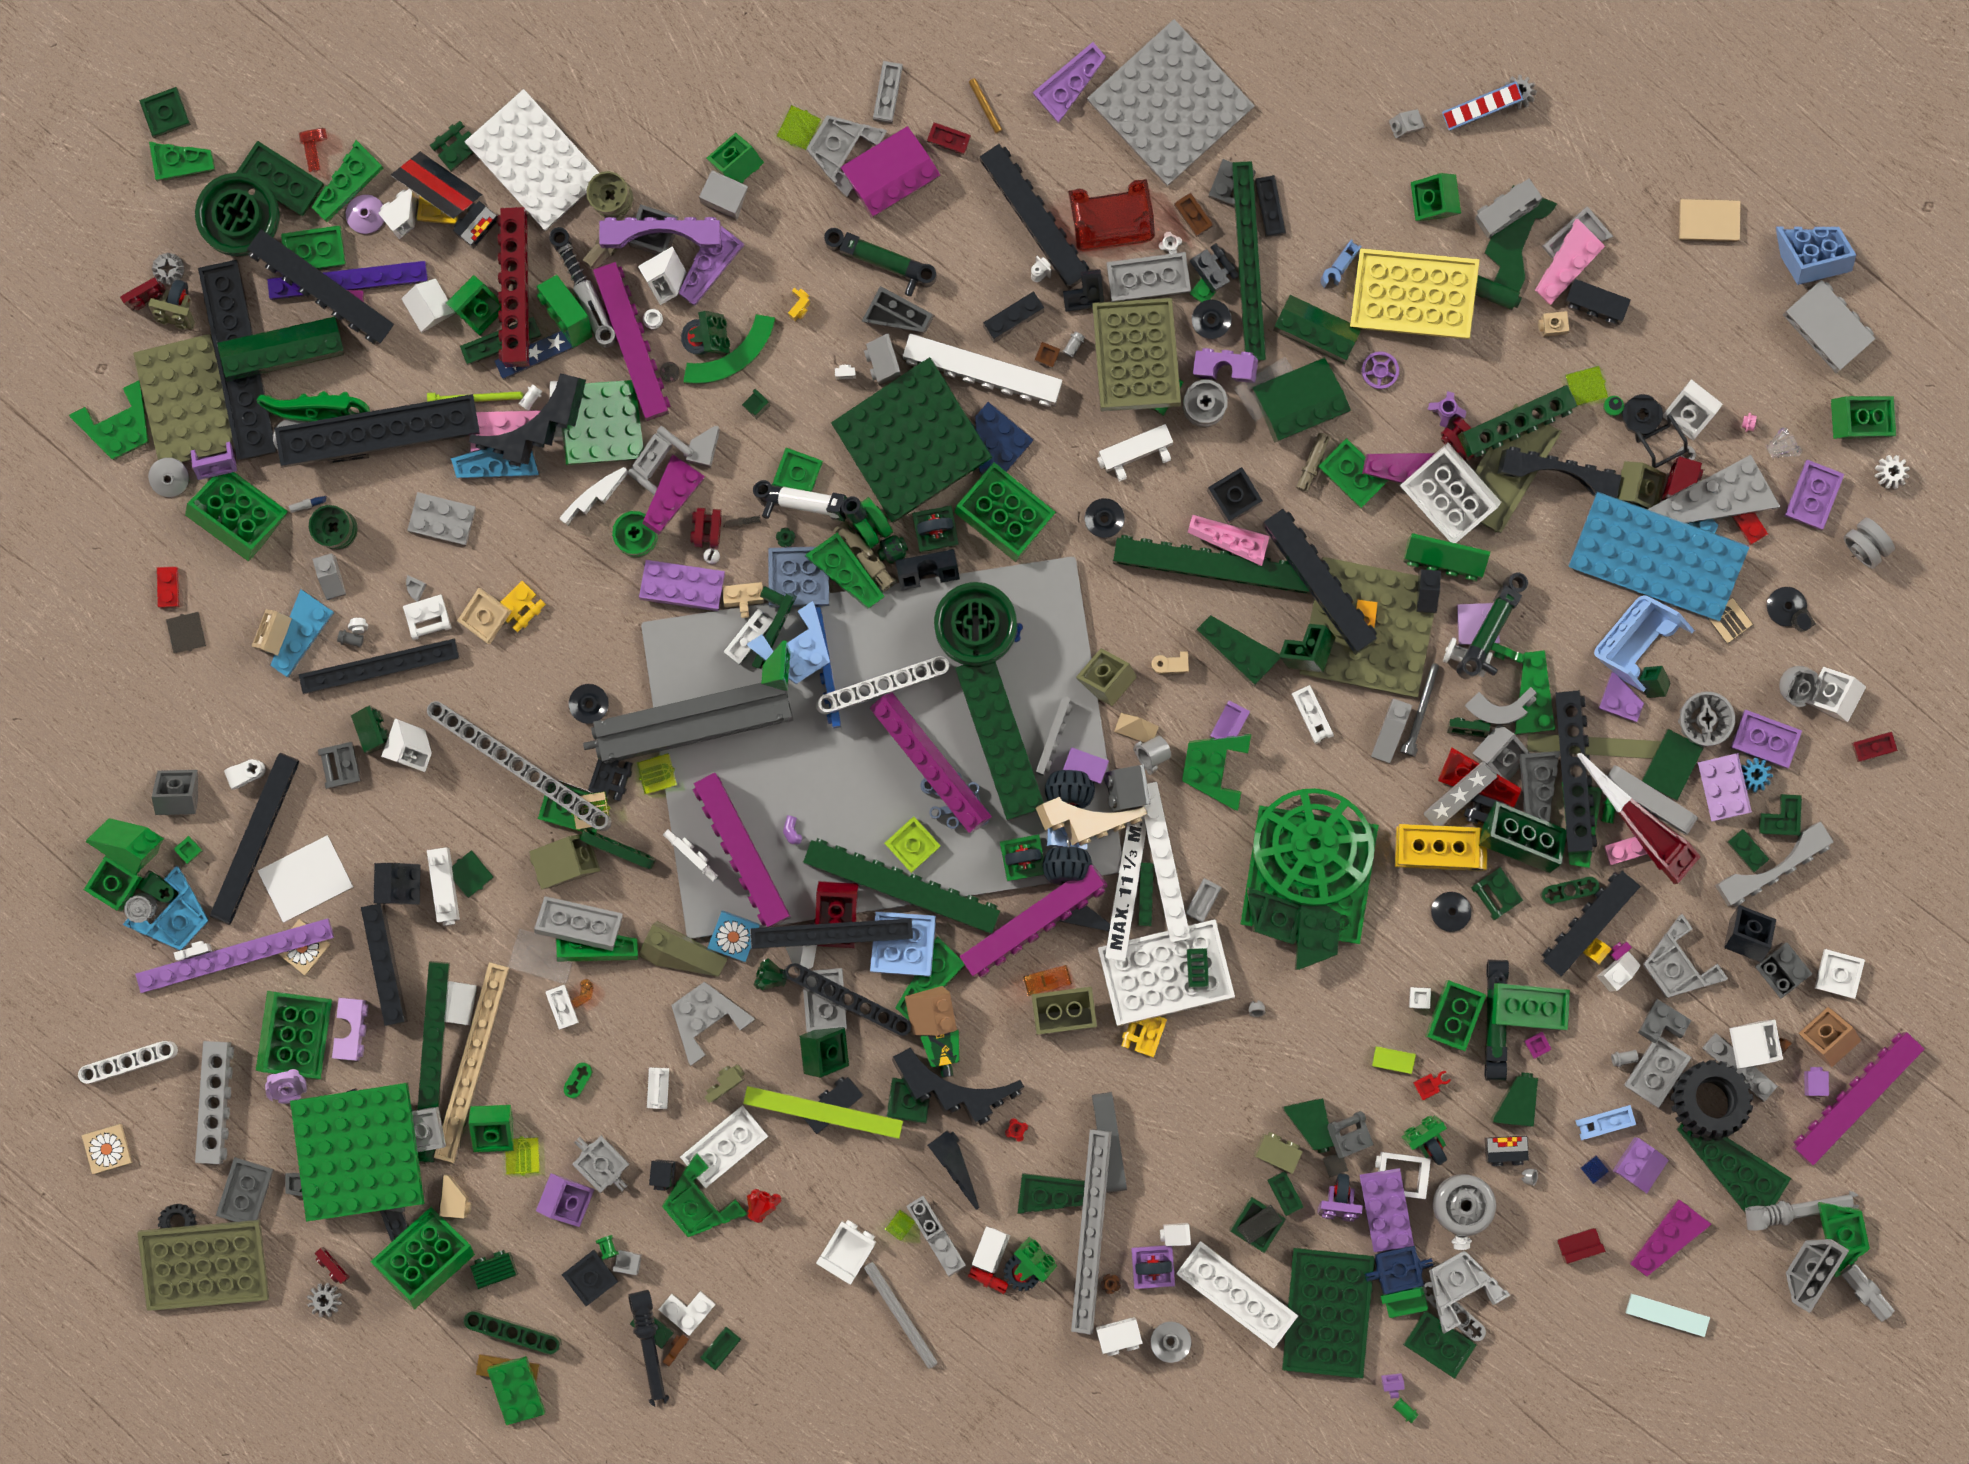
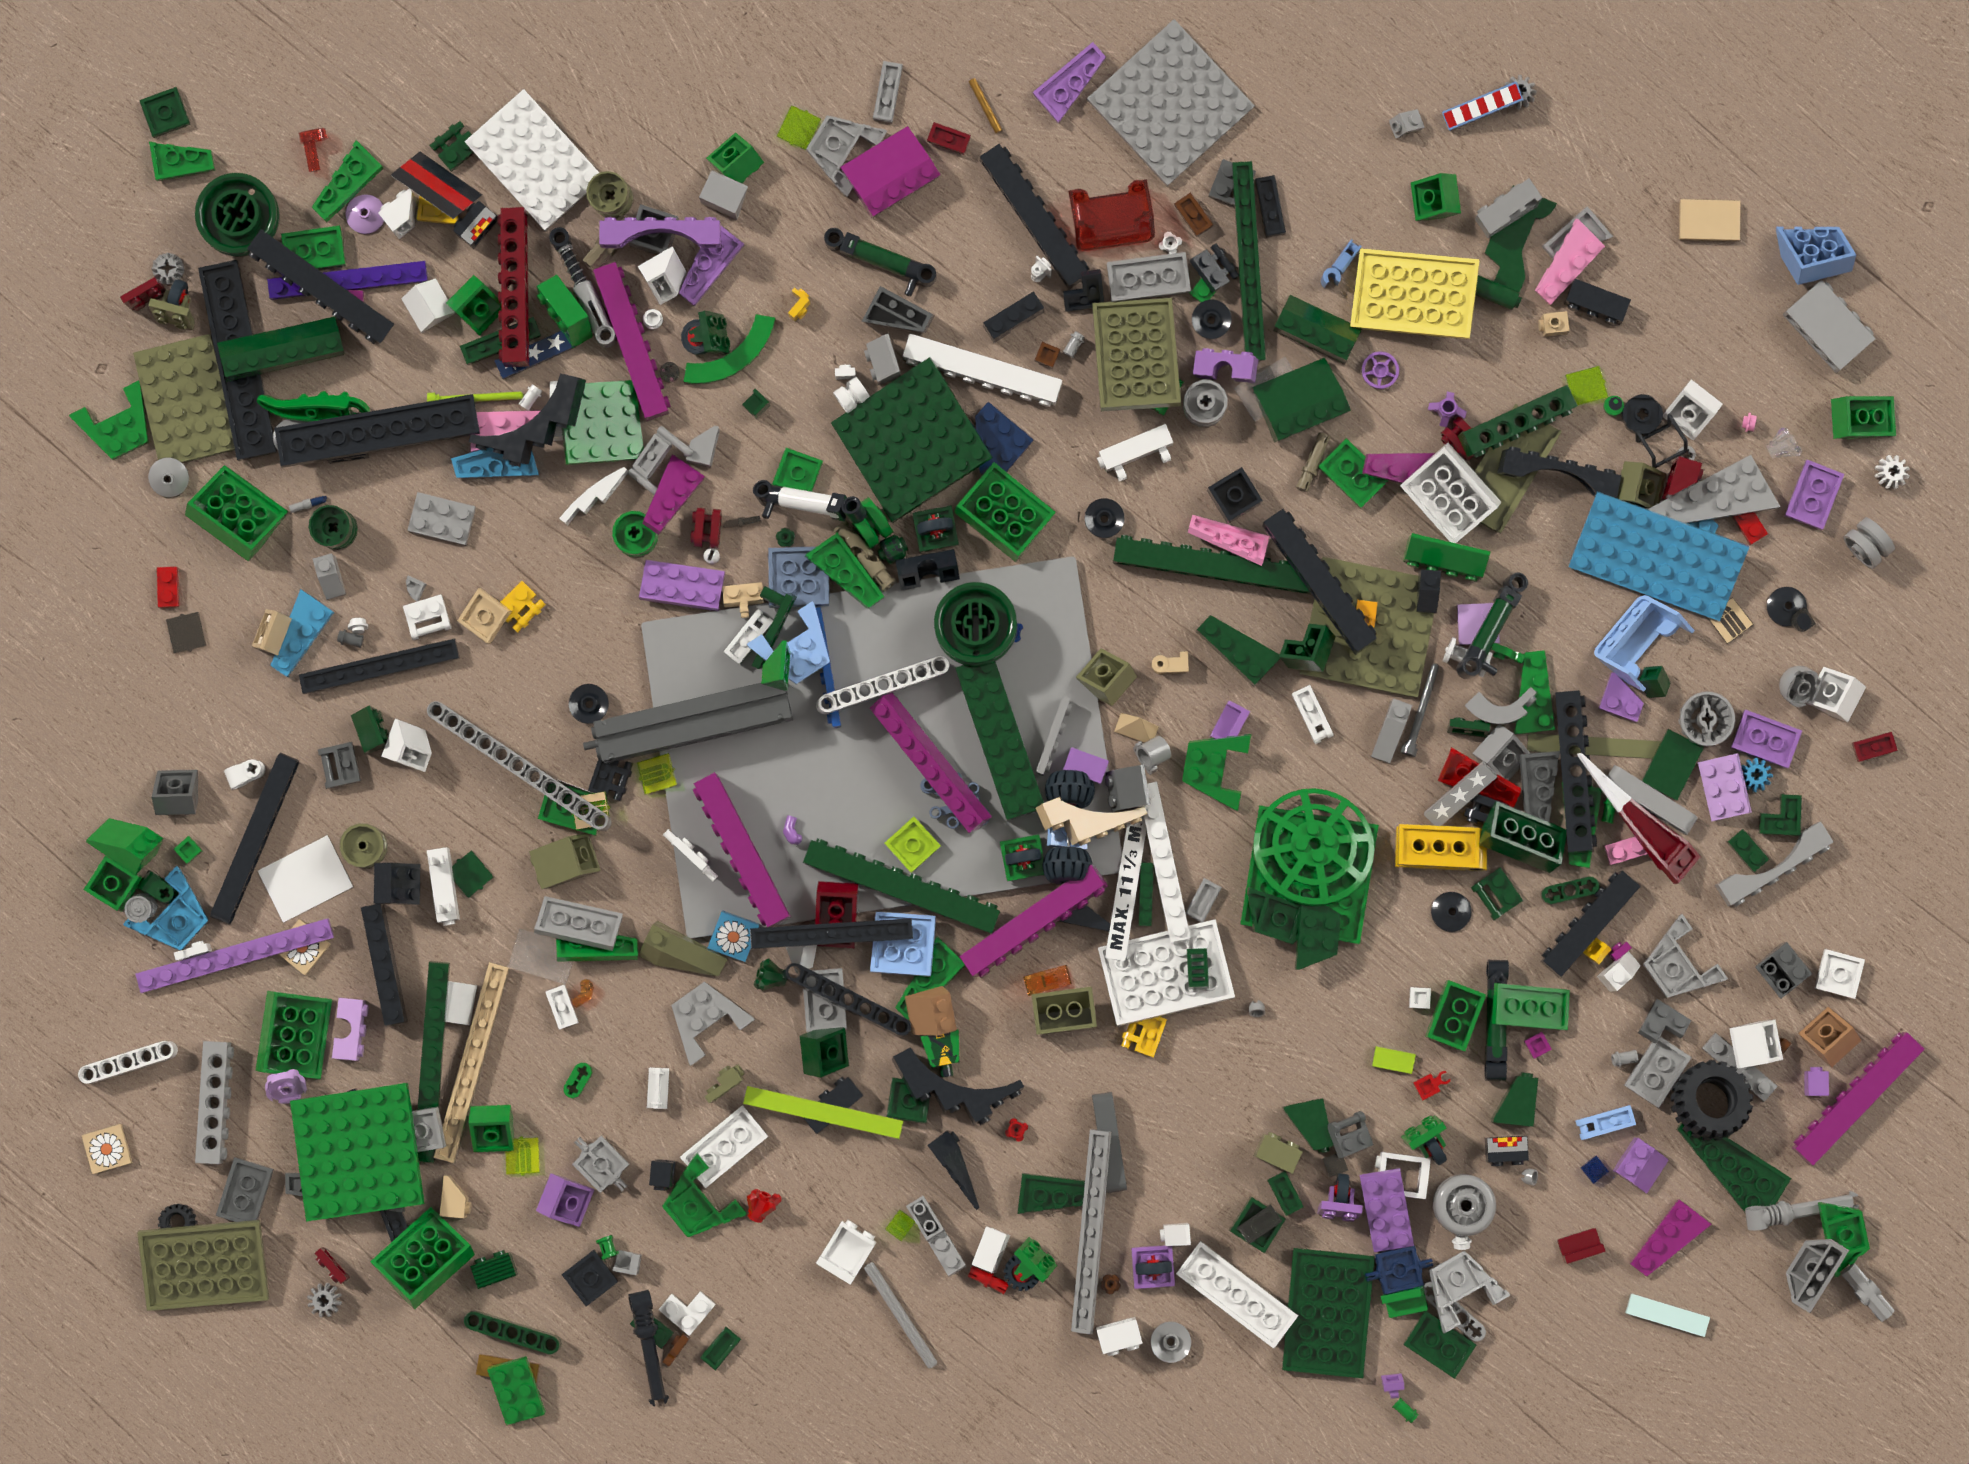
medium lavender panel [191,442,237,480] -> none
dark green plate [236,140,324,217] -> none
dark green beam [580,829,656,869] -> none
black brick [1724,905,1777,963] -> none
none -> olive wheel [340,823,388,868]
none -> white wheel [833,377,870,413]

